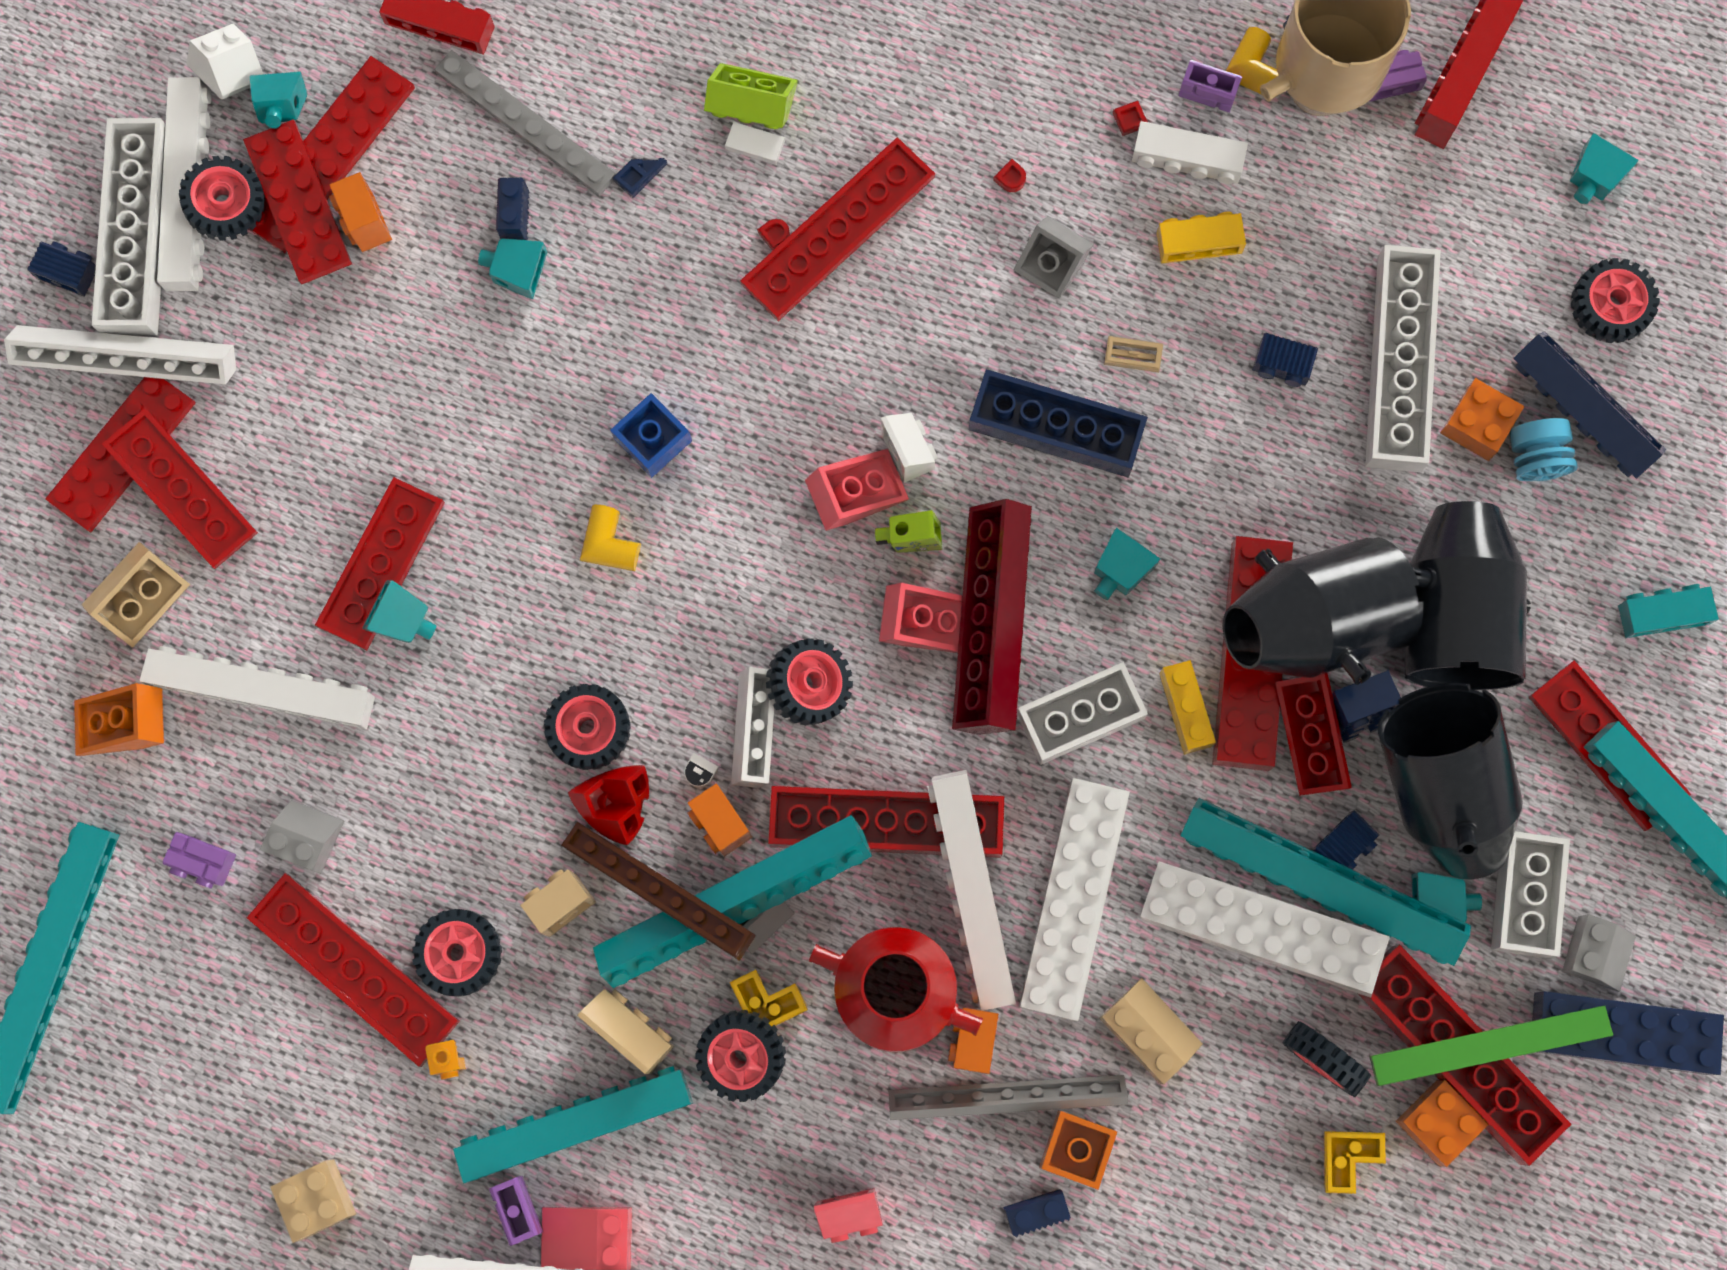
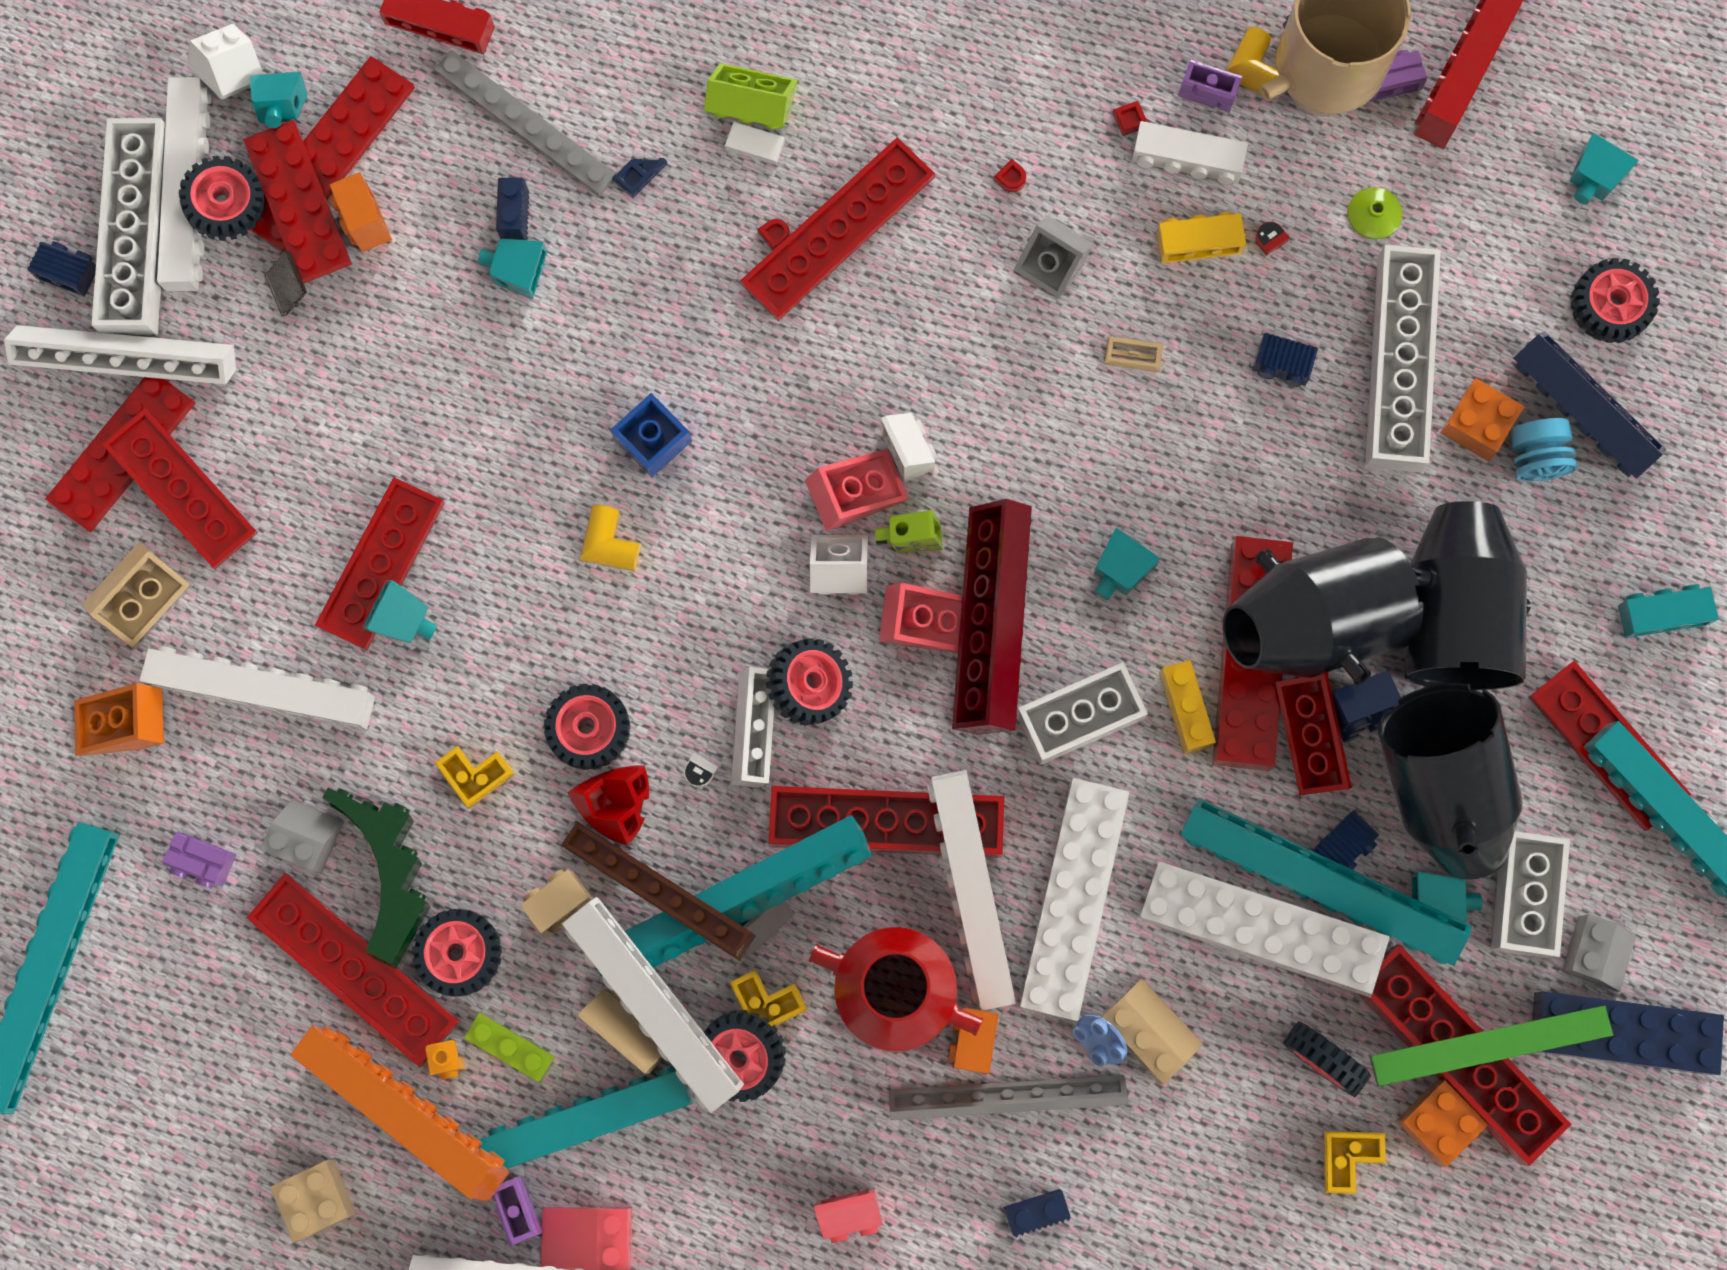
orange brick [687,783,753,857] -> none
dark blue brick [968,369,1148,478] -> none
orange brick [1039,1110,1118,1190] -> none
none -> clear smoke piece [264,251,307,316]
none -> orange brick [290,1025,510,1202]
none -> dark green arch [322,788,431,969]
none -> yellow brick [434,746,515,809]
none -> lime plate [464,1012,556,1082]
none -> white brick [562,897,744,1113]
none -> white slope [810,535,868,595]
none -> light blue dish [1072,1015,1127,1066]
none -> tile [1256,222,1290,256]
none -> lime dish [1347,187,1403,239]

